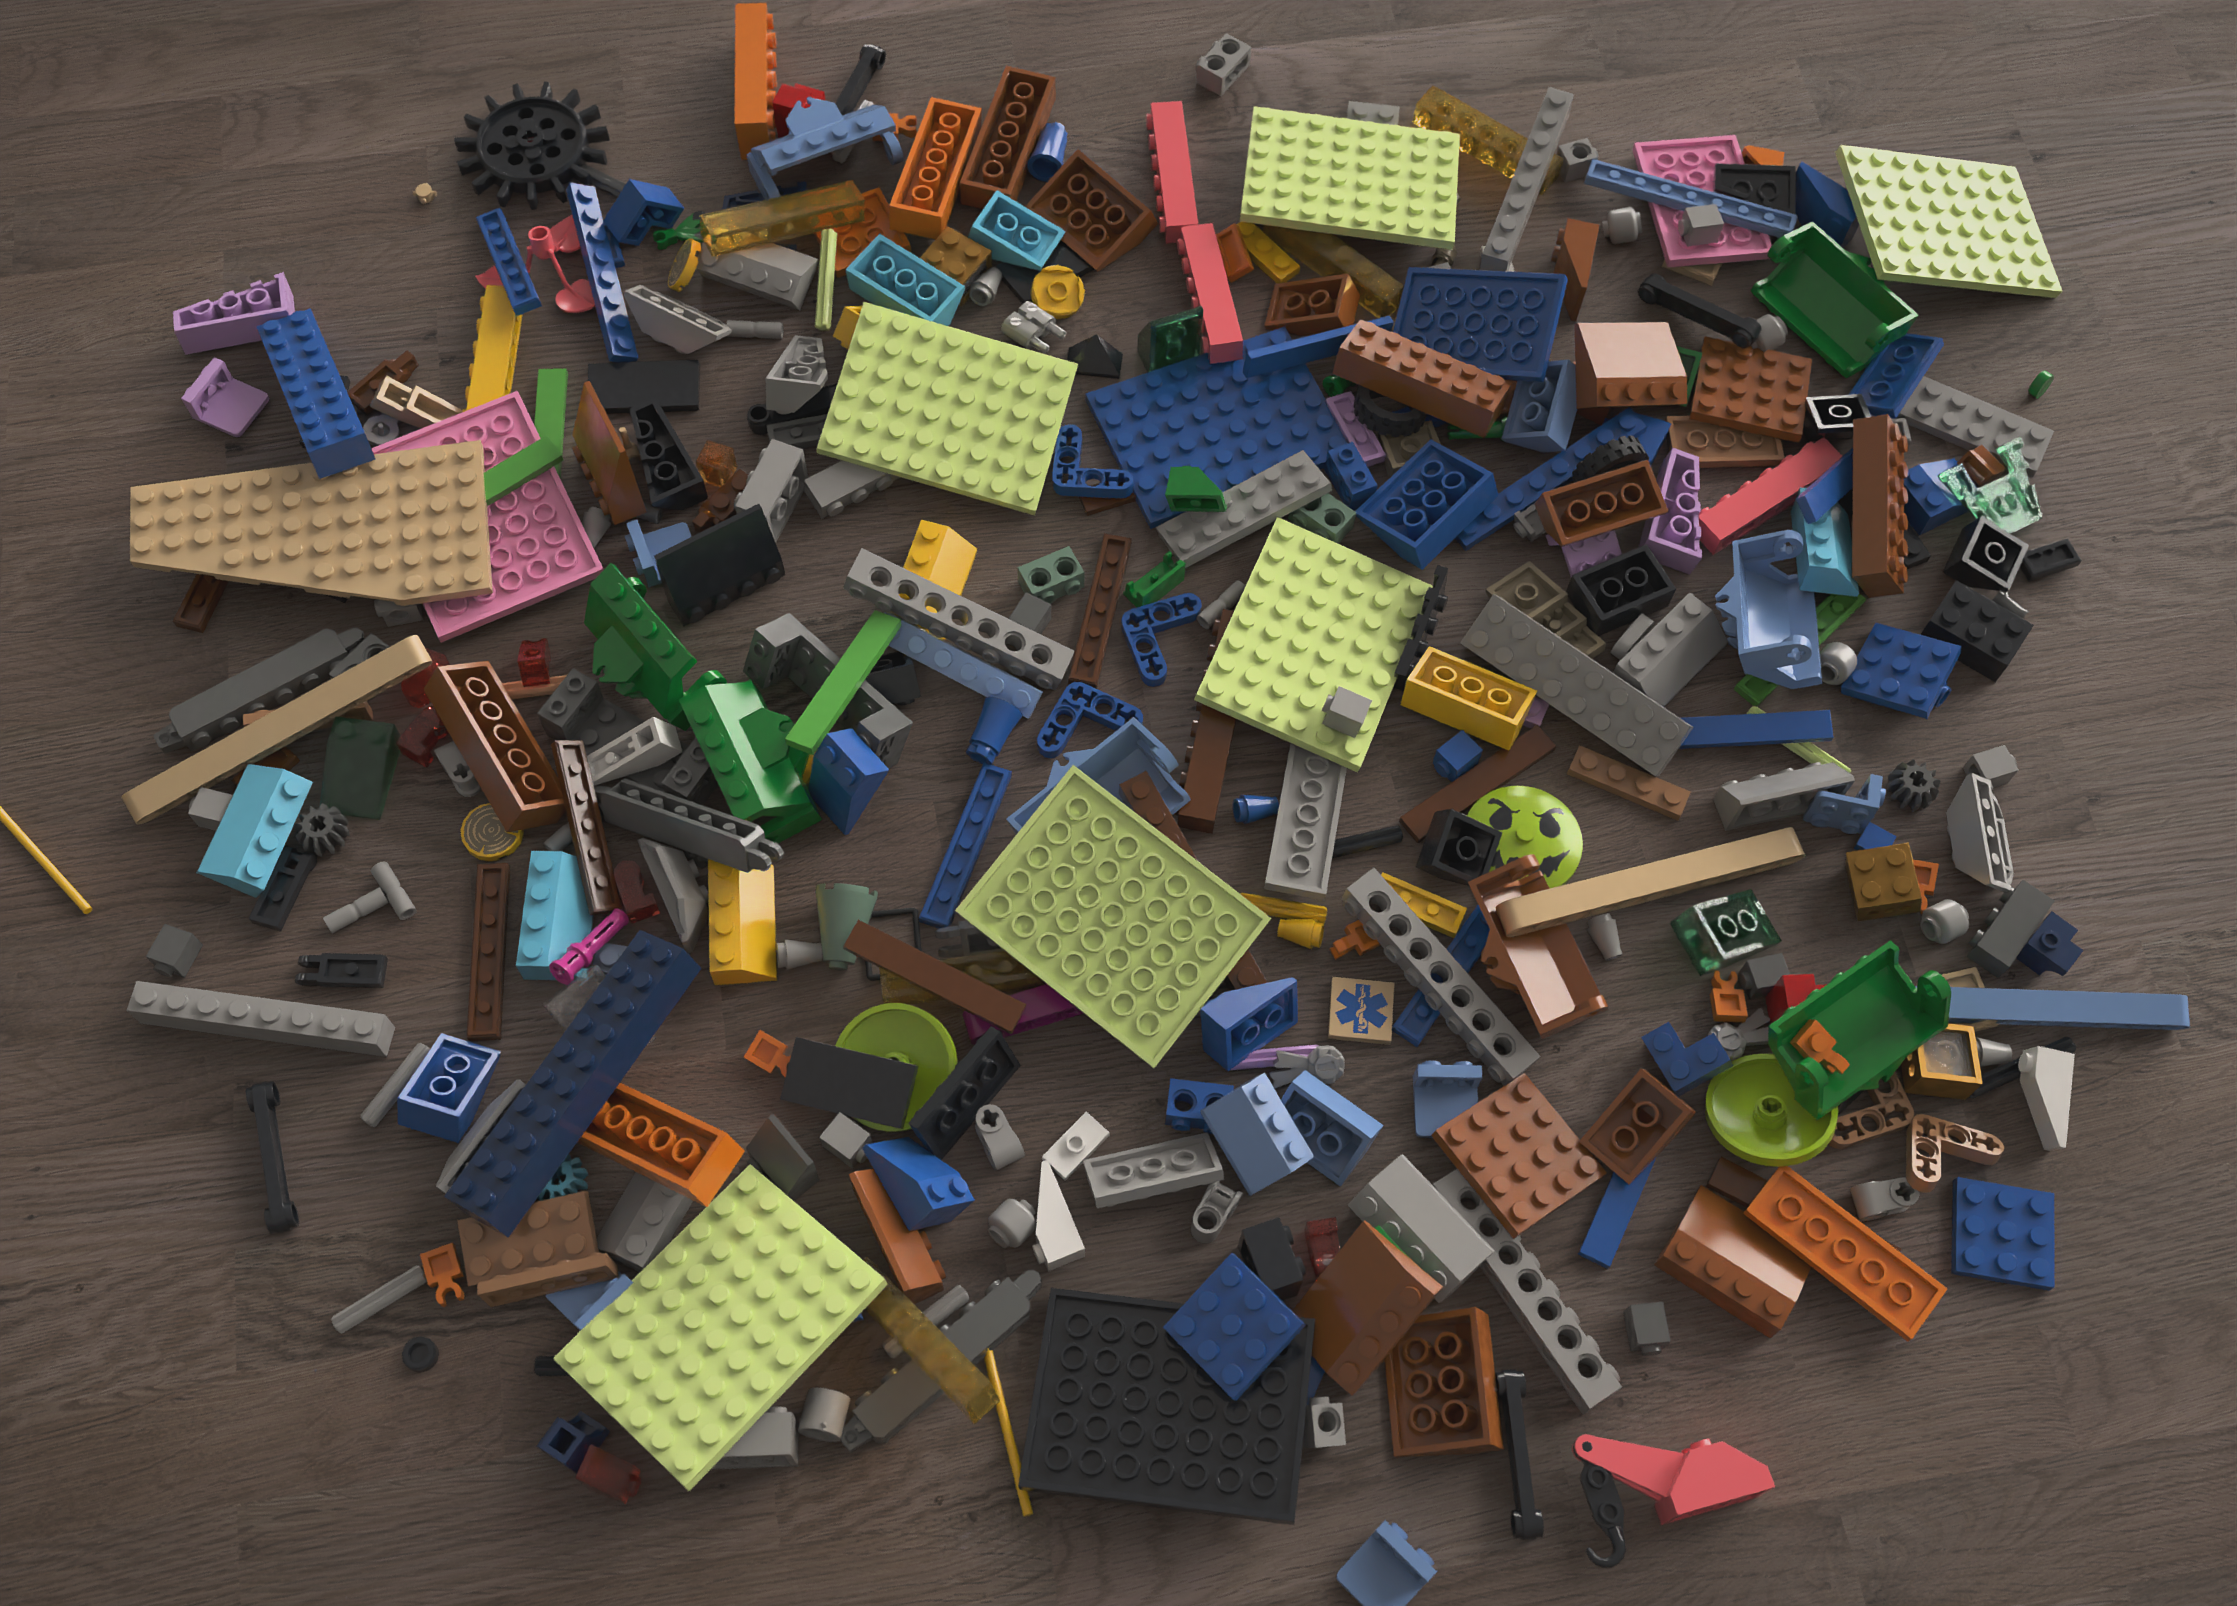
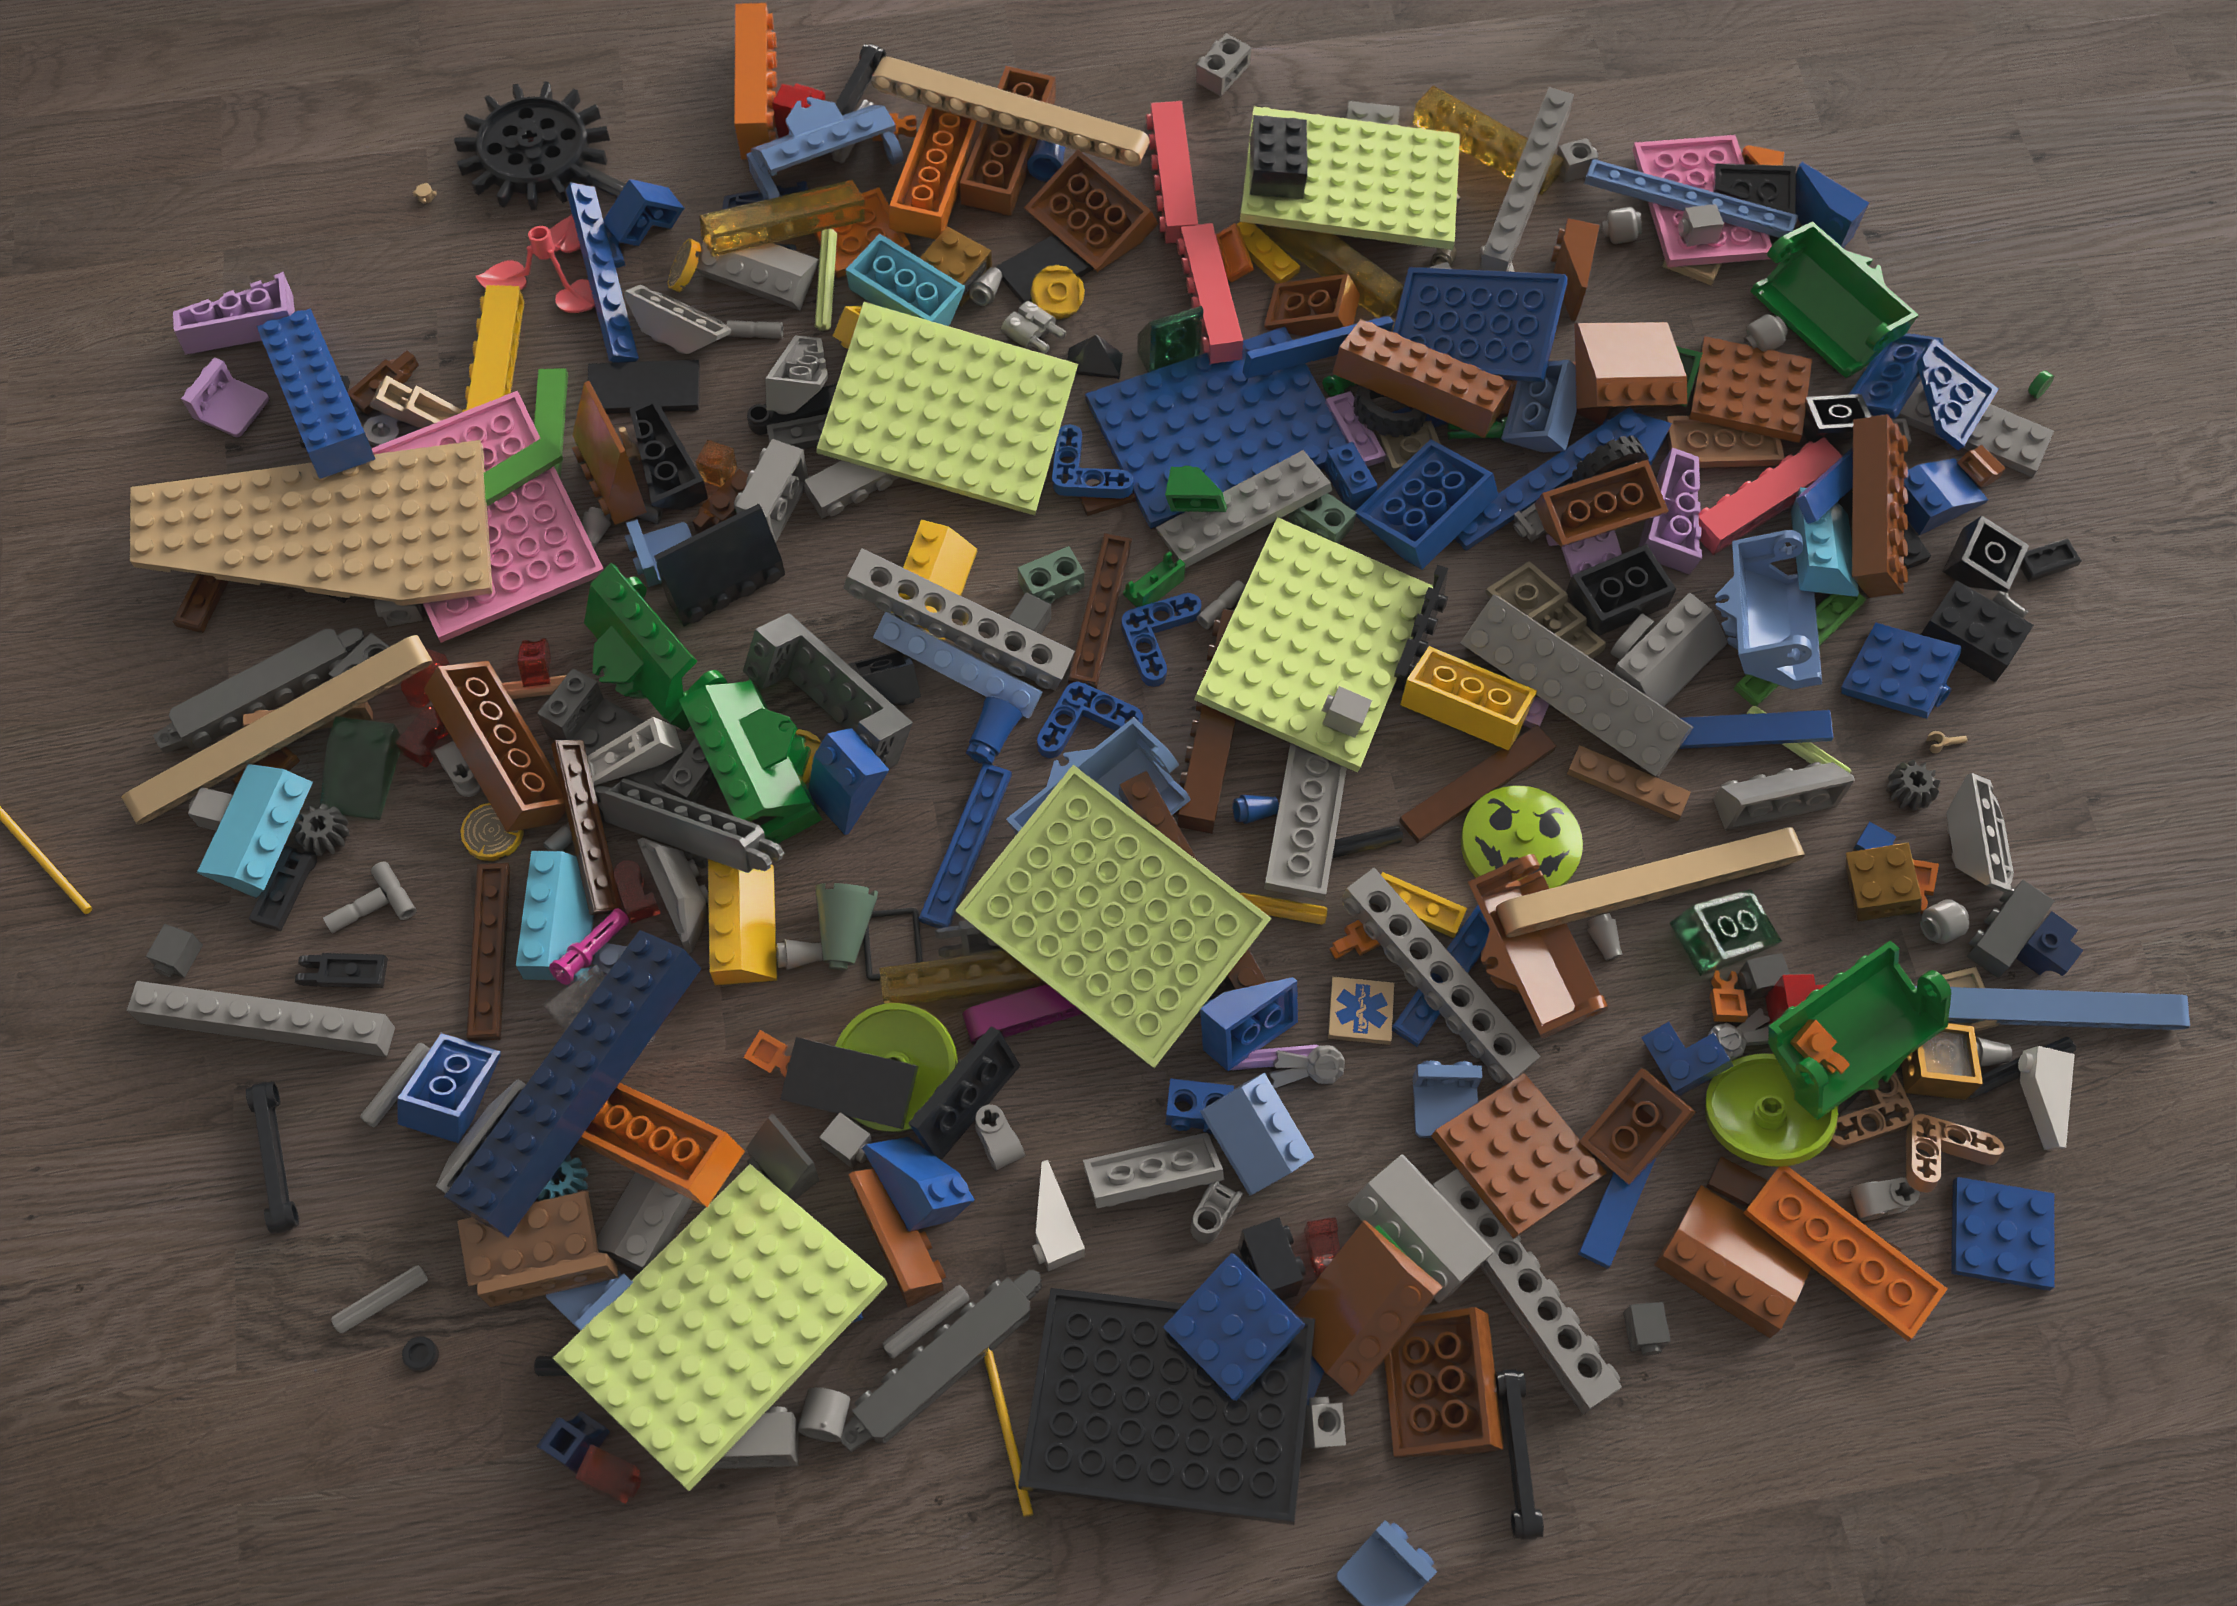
orange plate [420,1243,464,1307] -> none
blue tile [476,208,542,316] -> none
green piece [653,211,713,250] -> none
bright green tile [785,610,902,755] -> none
reddish brown tile [843,919,1026,1035] -> none
clear yellow brick [863,1257,1000,1424] -> none
medium azure slope [968,190,1066,270] -> none
light grey head [988,1199,1036,1248] -> none
white plate [1042,1112,1109,1181] -> none
yellow cone [1277,919,1324,949] -> none
medium blue slope [1281,1070,1384,1187] -> none
black slope [1416,809,1502,886] -> none
blue brick [1433,730,1483,782] -> none
coral slope [1572,1434,1775,1568] -> none
black piece [1638,274,1762,348] -> none
medium blue bracket [1803,774,1886,834] -> none
light grey head [1820,642,1857,685] -> none
yellowish green plate [1835,145,2062,298] -> none
clear green wing [1937,437,2043,534] -> none
light grey brick [1963,745,2019,788] -> none
none -> tan beam [871,57,1150,166]
none -> black brick [1250,115,1308,199]
none -> plate [1916,339,1999,450]
none -> tan hand [1926,731,1967,753]

